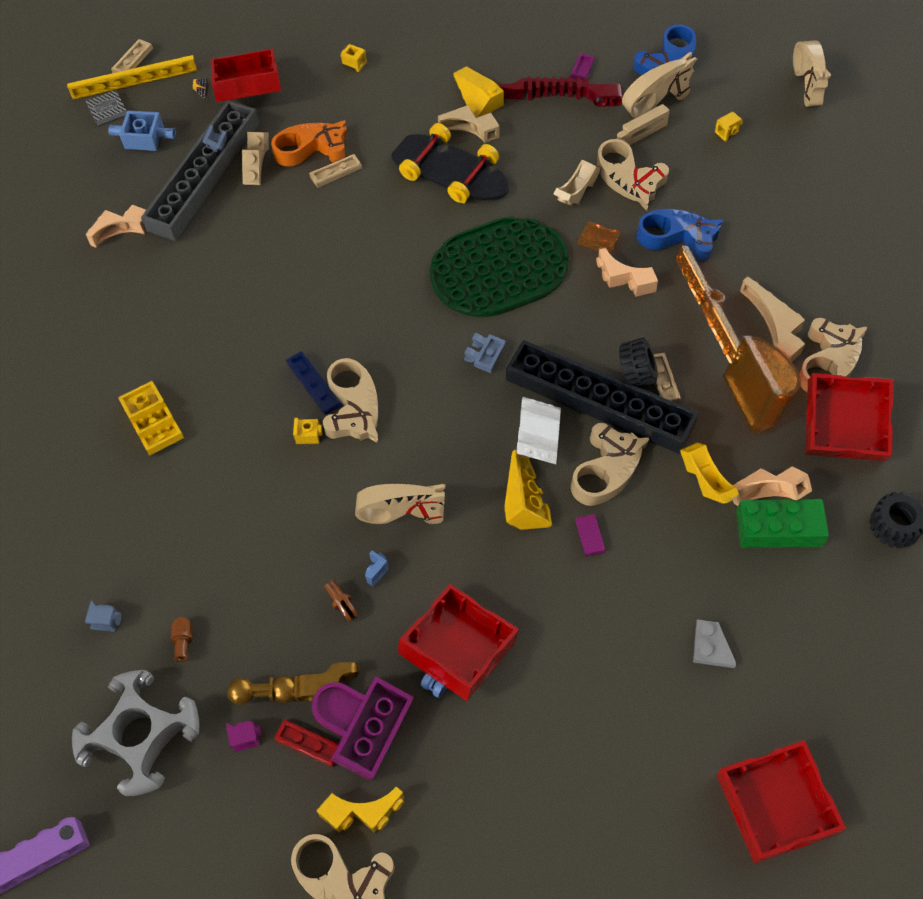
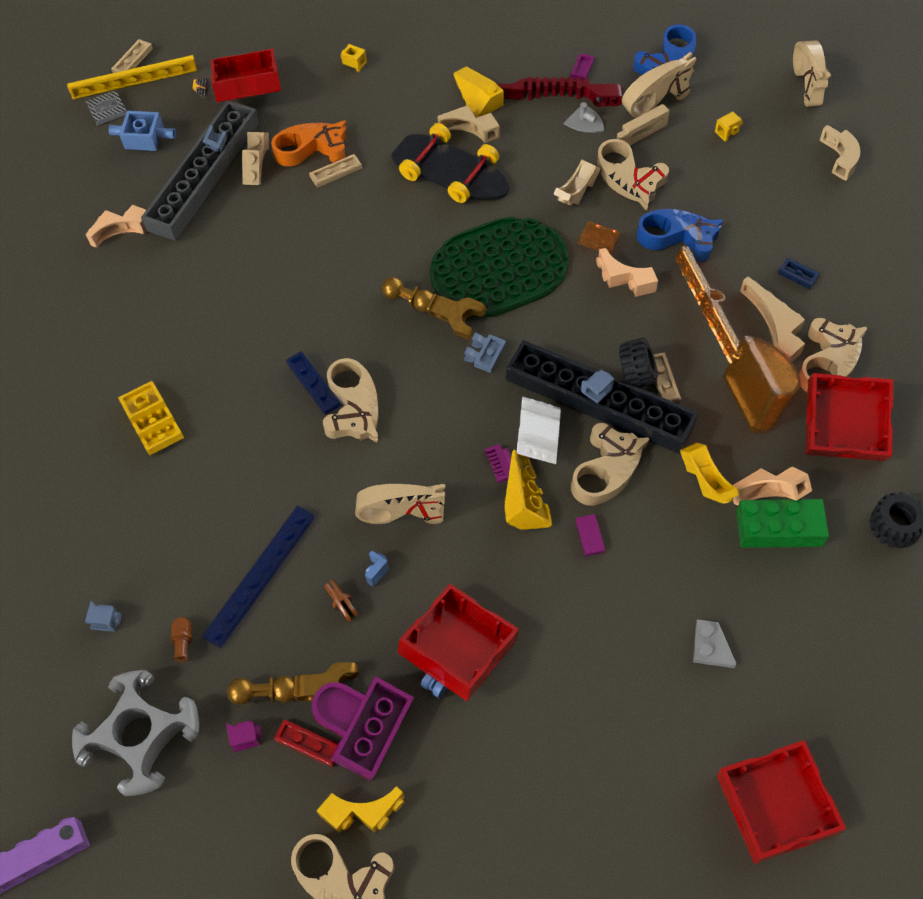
yellow brick [293,418,323,444] -> none
none -> clear blue plate [202,505,315,649]
none -> pearl gold piece [381,277,487,340]
none -> magenta piece [485,444,512,483]
none -> light grey shield [564,102,604,133]
none -> sand blue window [581,370,614,404]
none -> dark blue tile [778,258,820,289]
none -> tan arch [819,125,860,181]

